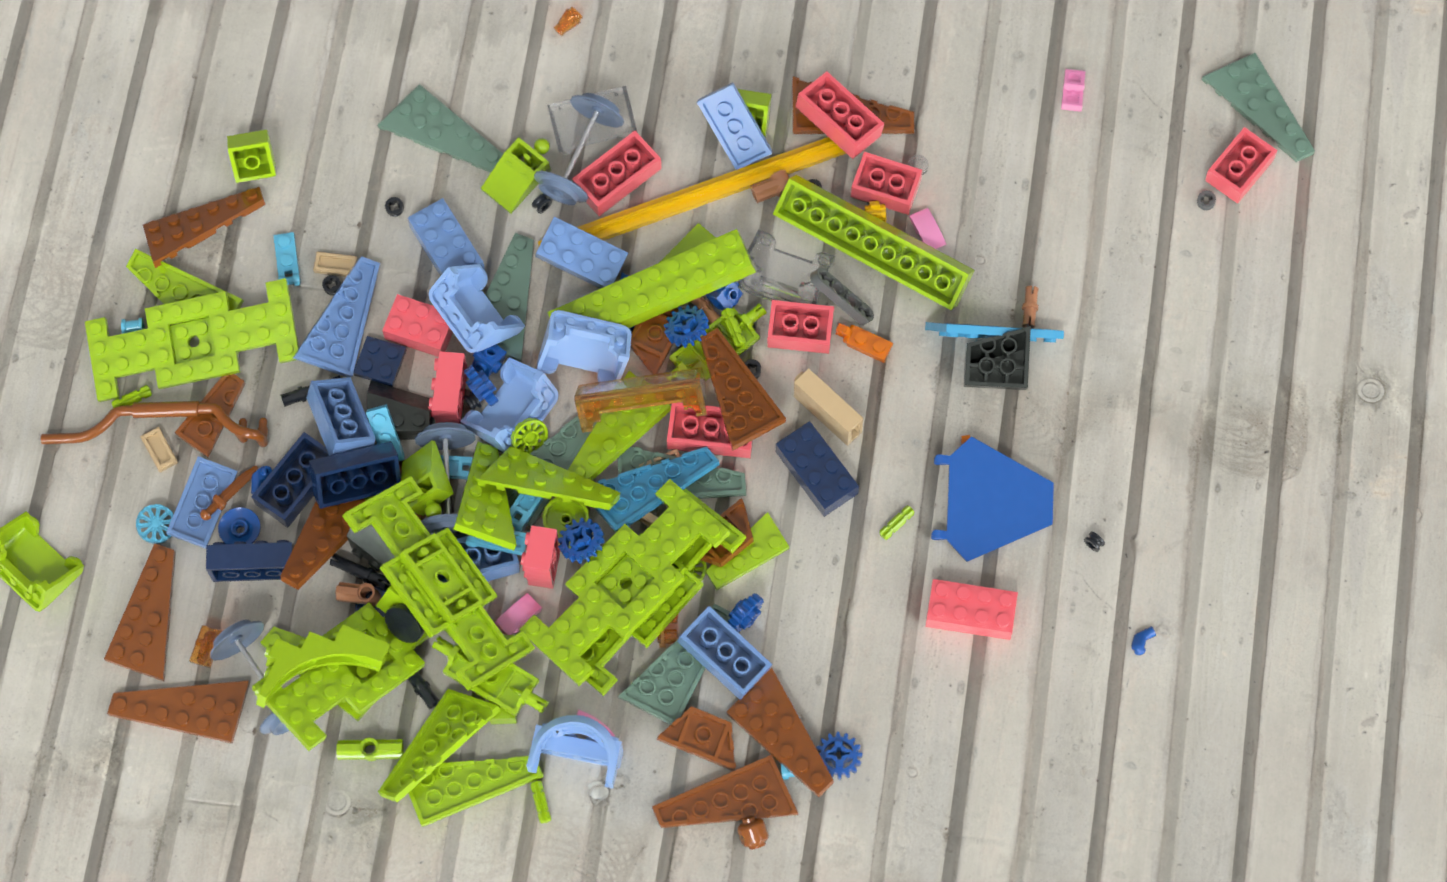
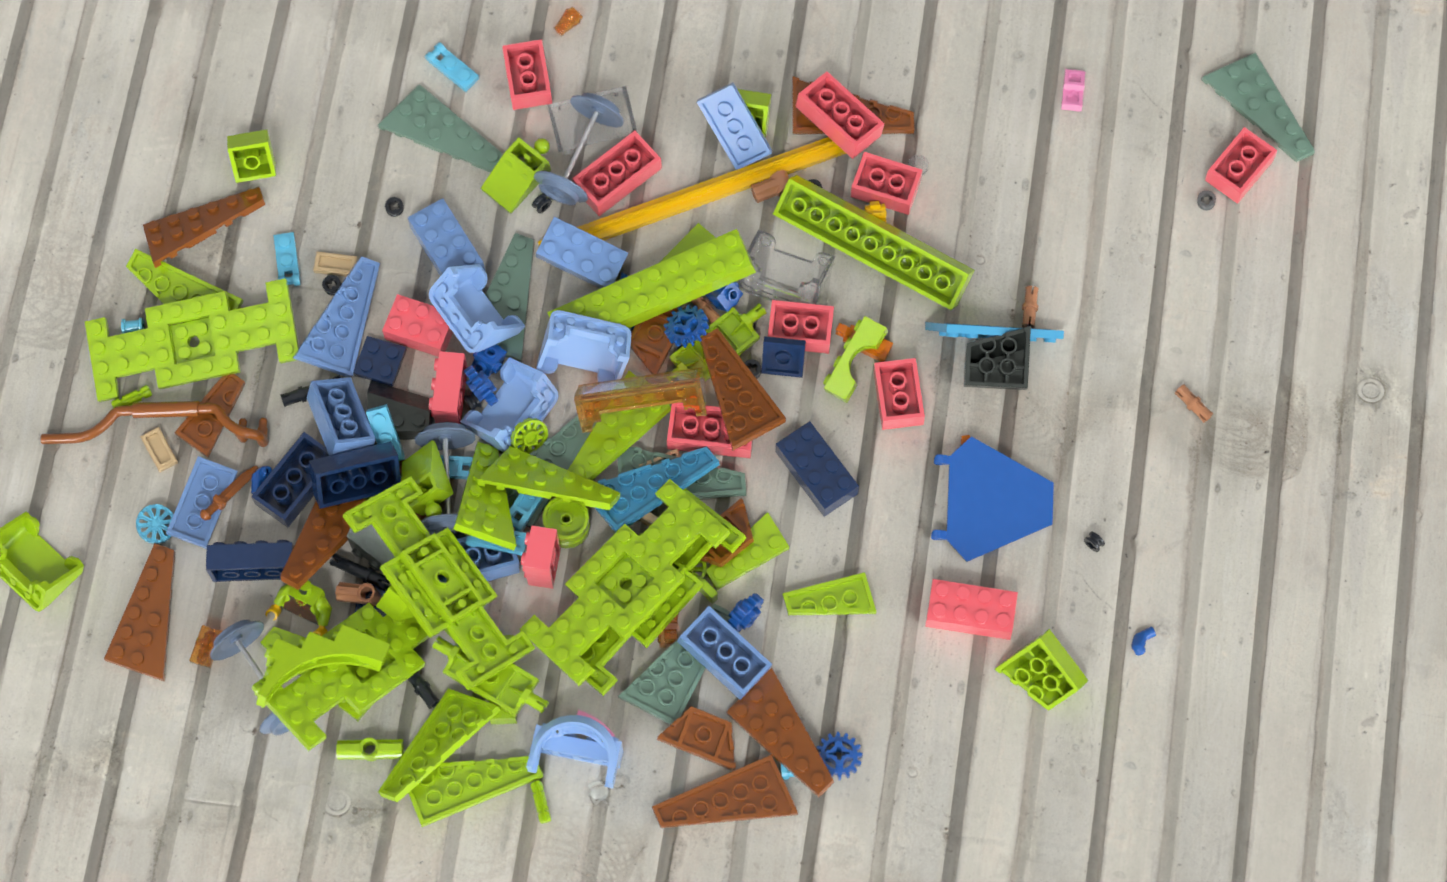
dark orange wing [107,680,250,744] -> none
blue dish [218,507,261,544] -> none
black tile [385,603,425,643] -> none
bright pink slope [495,593,542,635] -> none
blue gear [558,518,605,564] -> none
lime axle [721,308,746,347] -> none
dark orange head [737,815,769,850] -> none
tan brick [794,368,863,446] -> none
dark grey beam [810,267,874,325] -> none
lime axle [879,505,914,540] -> none
bright pink slope [909,208,946,249] -> none
none -> lime torso [265,580,332,636]
none -> medium azure plate [424,42,479,92]
none -> coral brick [502,39,553,110]
none -> lime tile [699,579,718,604]
none -> dark blue plate [761,336,806,378]
none -> lime wing [783,572,876,615]
none -> lime arch [823,316,888,403]
none -> coral brick [873,358,925,430]
none -> lime wedge [995,629,1089,711]
none -> nougat pin [1174,384,1213,423]

